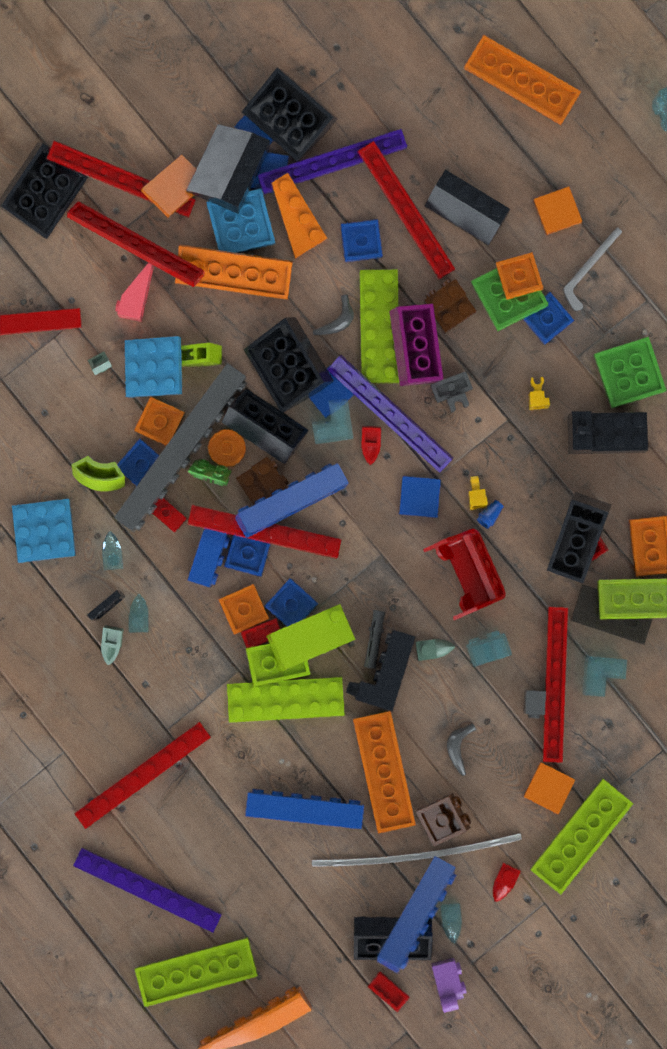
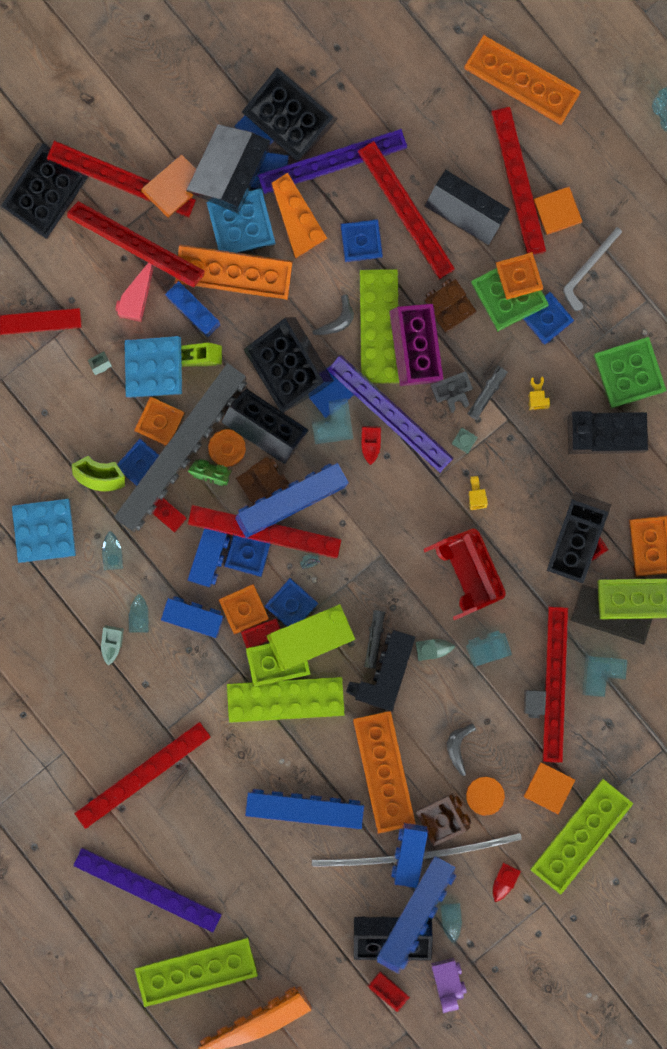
black tile [87,590,125,621] -> none
blue tile [399,476,441,518] -> none
blue cone [477,500,504,529] -> none
none -> blue brick [161,596,224,638]
none -> blue brick [165,281,220,338]
none -> clear light blue plate [300,554,321,570]
none -> blue brick [391,823,428,888]
none -> sand green plate [451,427,478,454]
none -> orange tile [466,776,505,816]
none -> dark grey pin [467,366,508,420]
none -> red plate [491,106,546,255]

